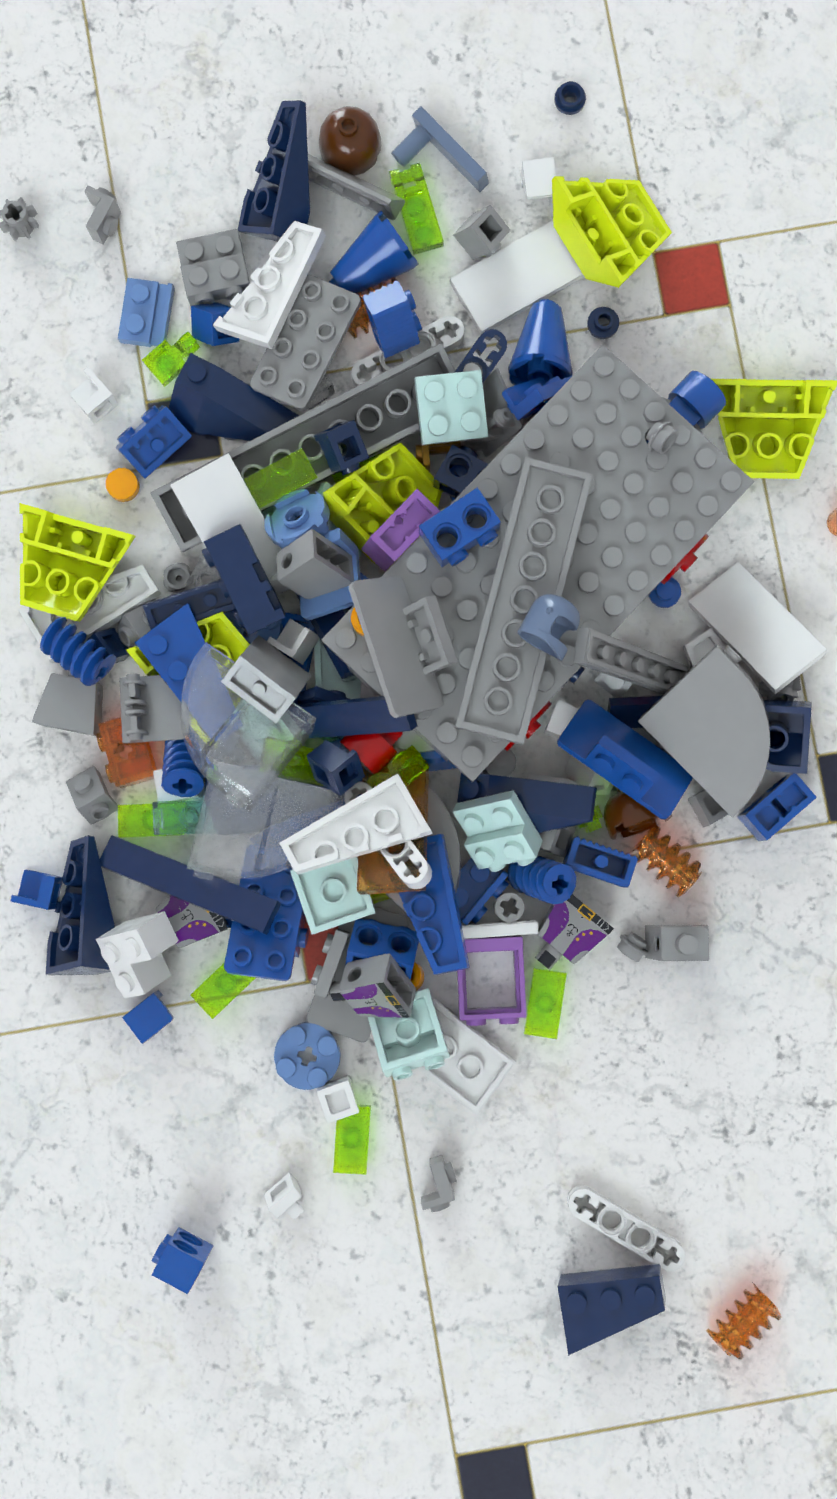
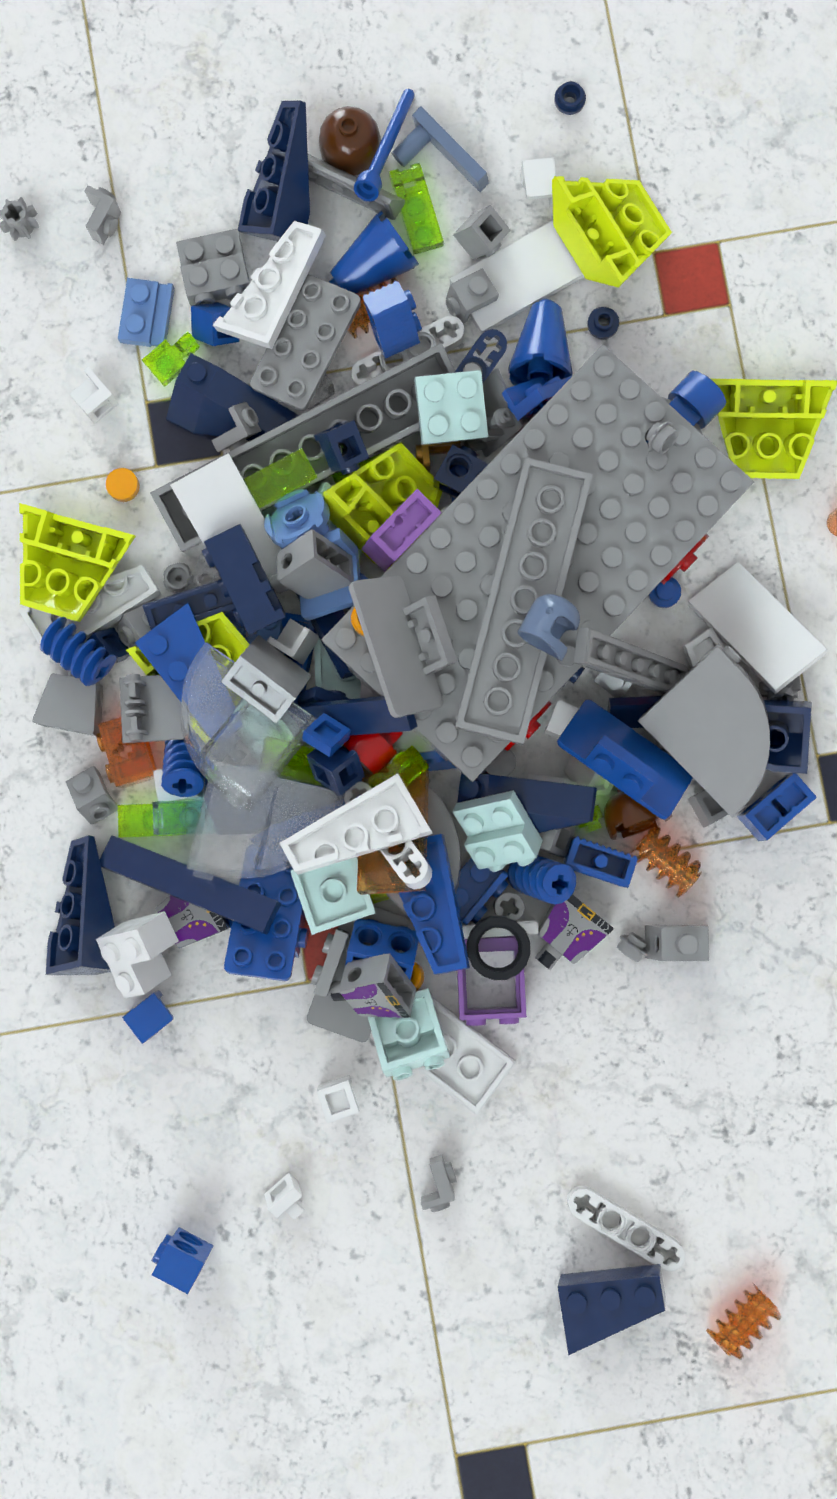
blue panel [10,870,63,910] -> none
blue bracket [115,405,192,479] -> none
clear neon green plate [190,963,256,1019] -> none
medium blue plate [274,1022,341,1090] -> none
clear neon green plate [333,1105,371,1175] -> none
blue brick [419,487,501,567] -> none
clear neon green plate [523,967,567,1039] -> none
none -> light grey bracket [211,402,261,452]
none -> blue plate [302,713,351,757]
none -> blue piece [354,89,415,202]
none -> light grey bracket [446,268,499,324]
none -> black tyre [467,916,531,980]

